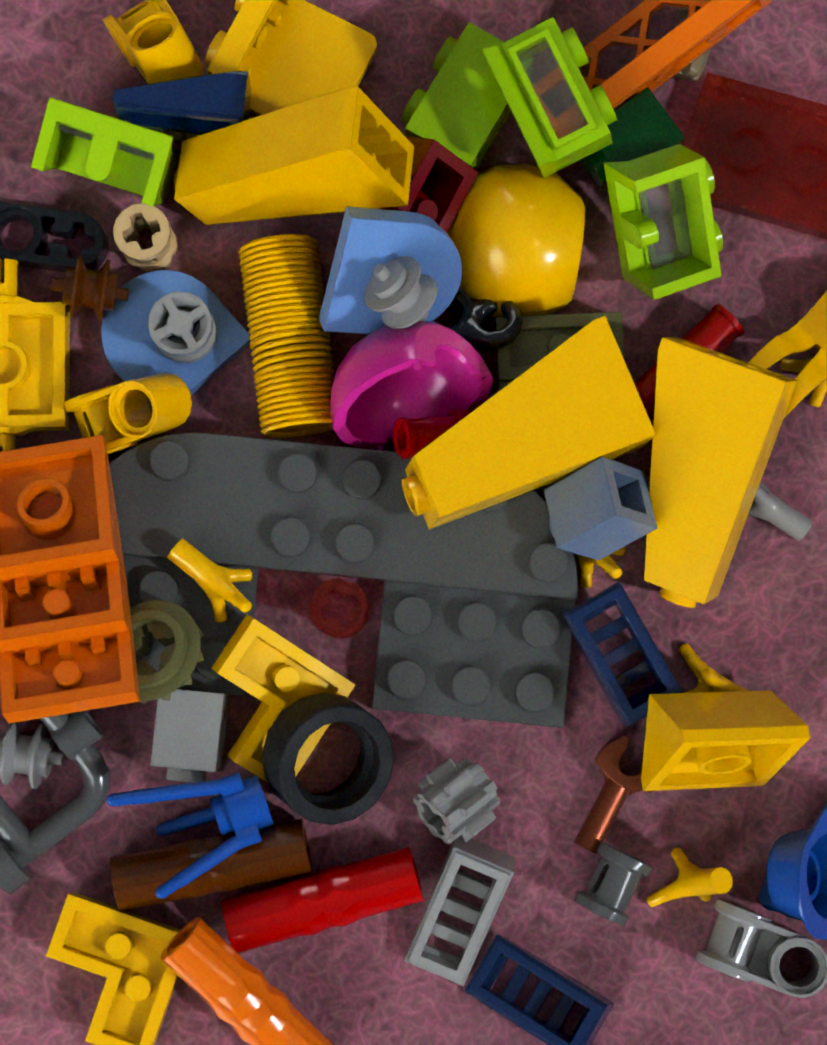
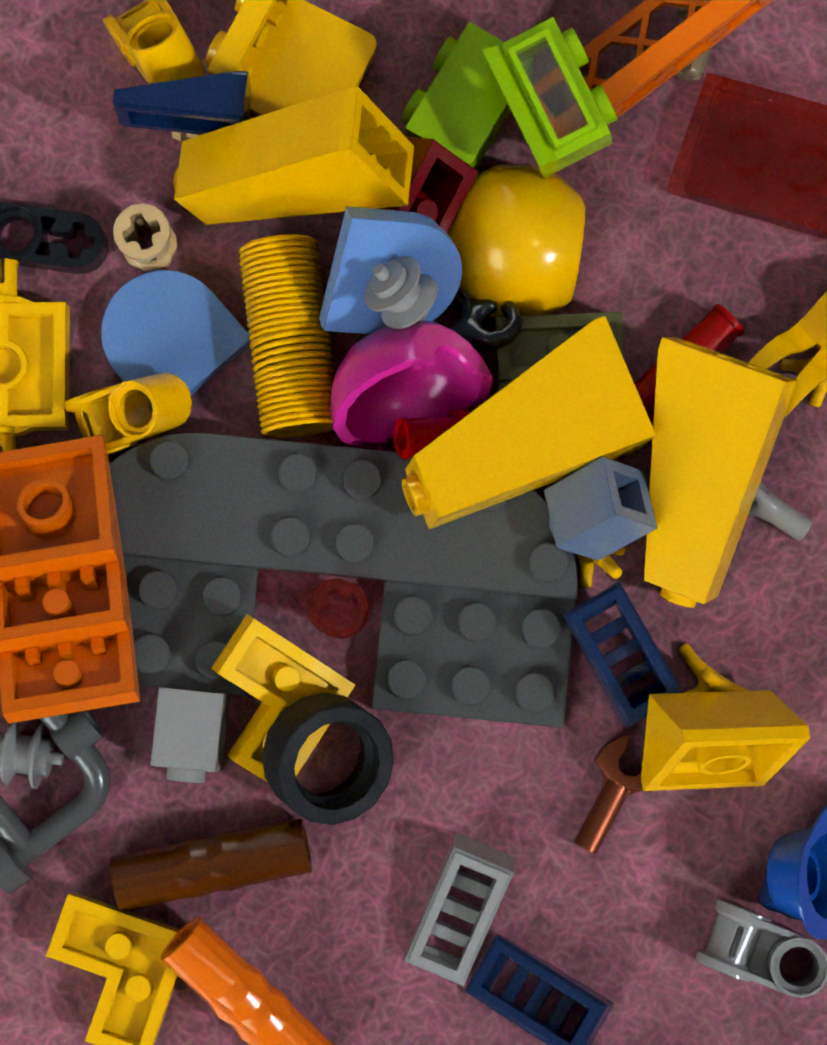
lime window [31,97,180,207] -> none
reddish brown wheel [51,255,129,323] -> none
blue plant [106,772,274,899] -> none
olive gear [130,600,204,705] -> none
light grey wheel [148,291,217,364] -> none
yellow bar [167,538,252,623] -> none
red axle [222,847,424,953] -> none
light grey gear [413,758,500,844] -> none
dark grey bush [574,841,654,927] -> none
dark green brick [581,87,685,187] -> none
lime window [603,144,723,300] -> none
yellow bar [647,847,733,907] -> none

